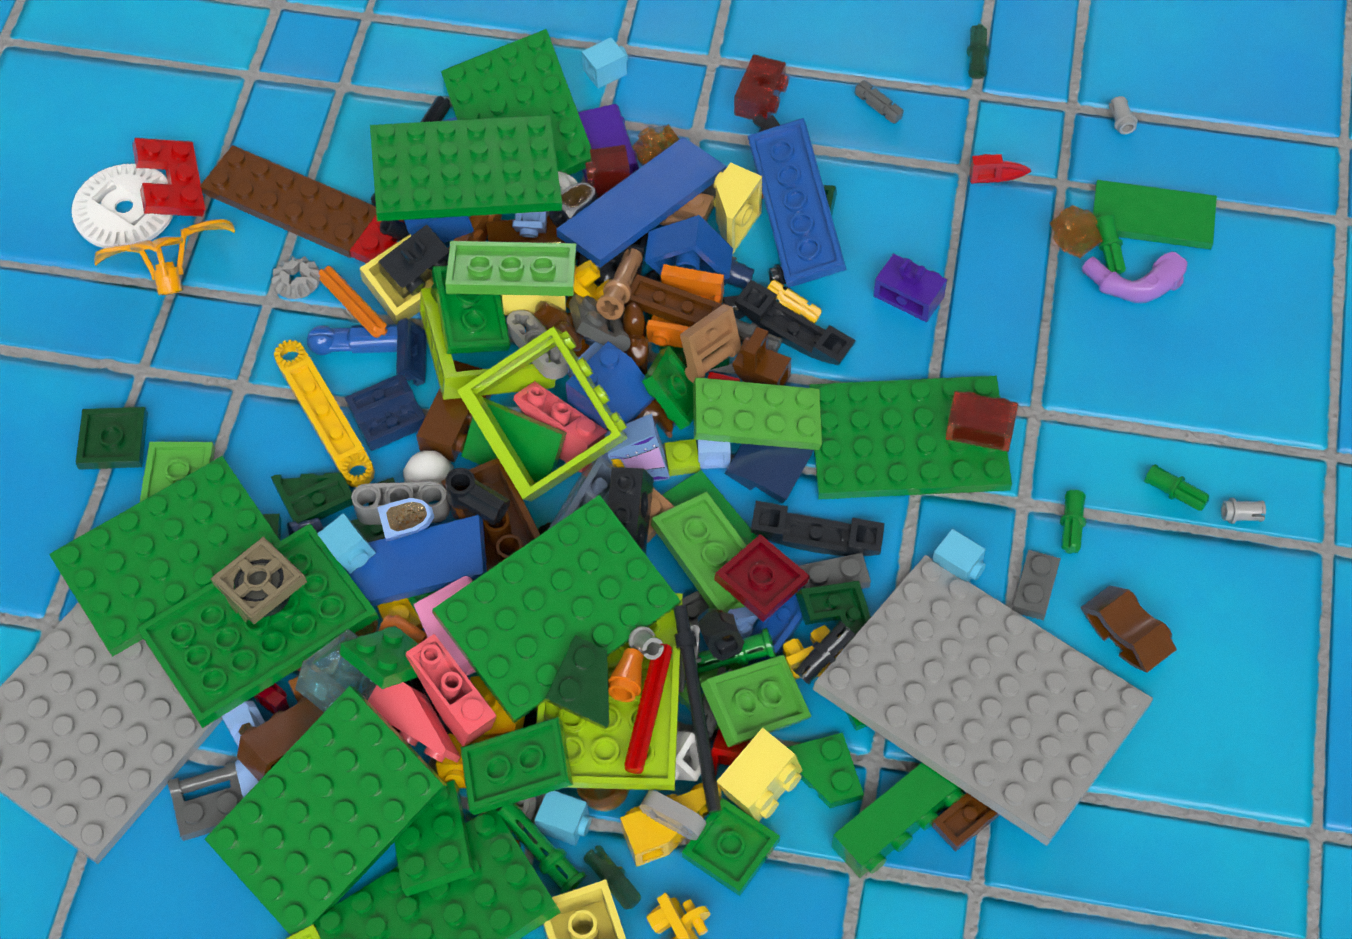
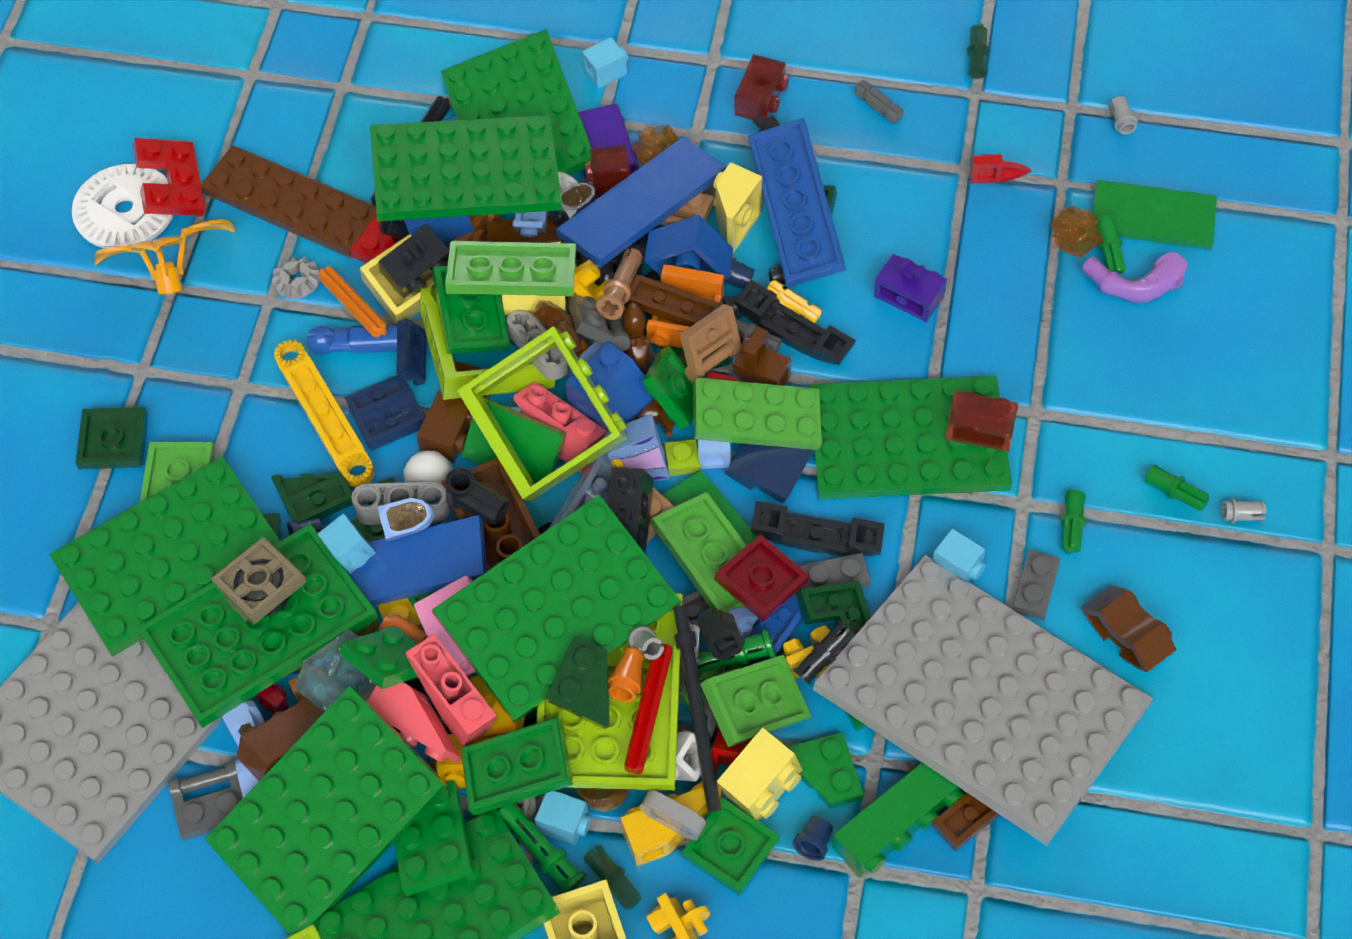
none -> dark blue piece [792,816,833,861]

